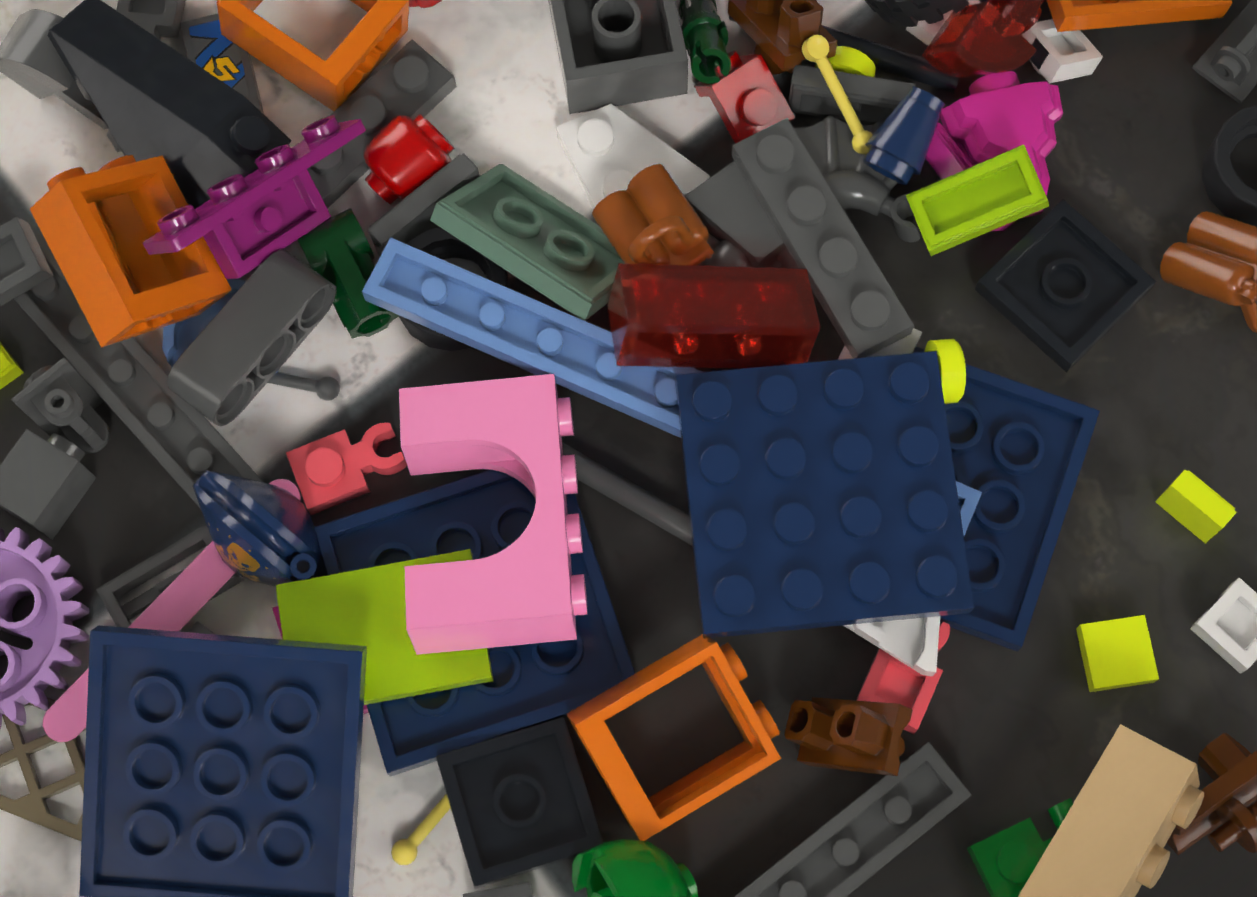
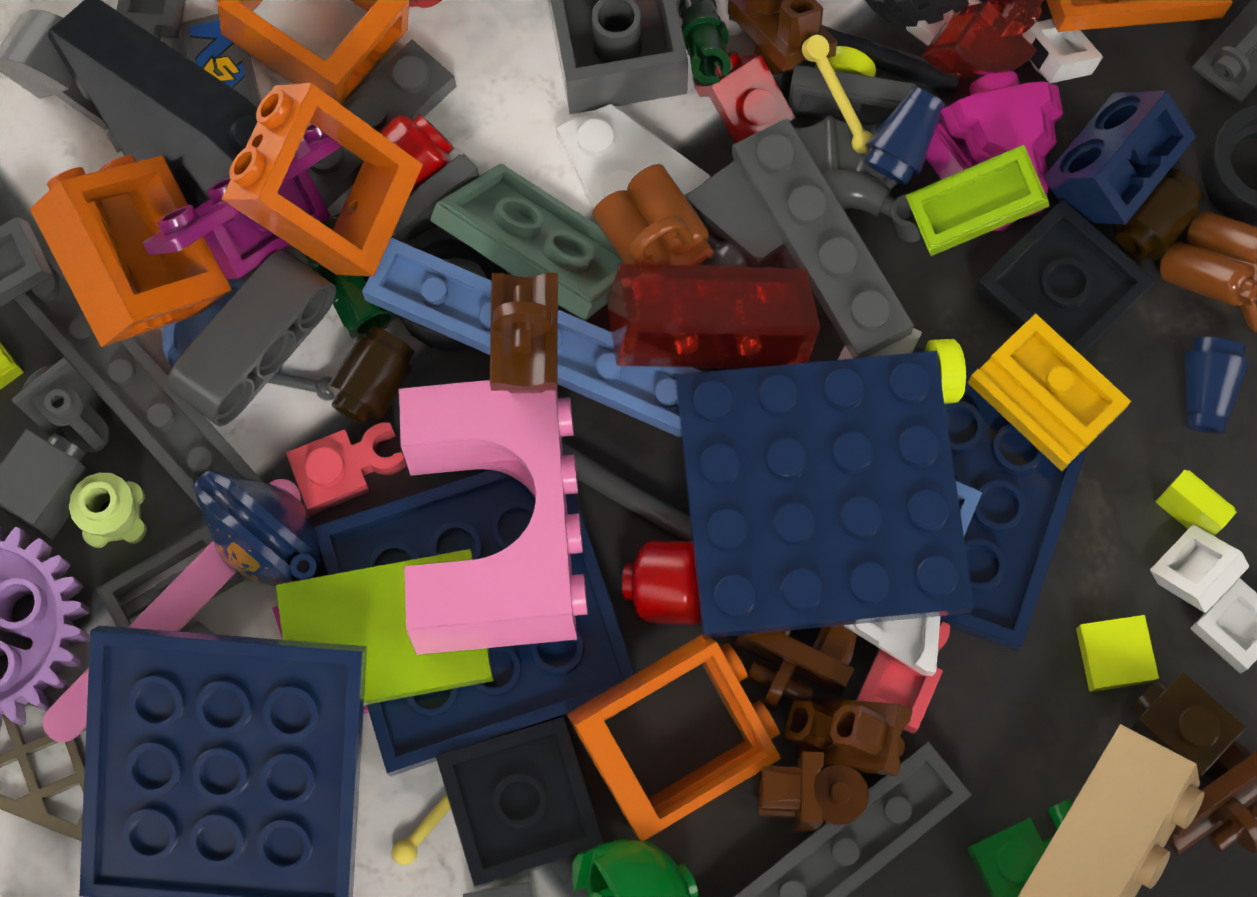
none -> yellowish green brick [69,472,147,548]
none -> orange window [221,83,423,276]
none -> dark brown brick [327,326,415,424]
none -> reddish brown hips [490,273,558,393]
none -> red head [622,540,701,625]
none -> reddish brown hips [735,625,857,711]
none -> reddish brown hips [758,751,869,834]
none -> yellow plate [968,313,1131,471]
none -> dark blue brick [1043,90,1196,224]
none -> dark brown brick [1112,168,1202,260]
none -> dark brown bracket [1130,672,1246,778]
none -> white plate [1150,524,1249,613]
none -> dark blue cone [1185,337,1250,434]

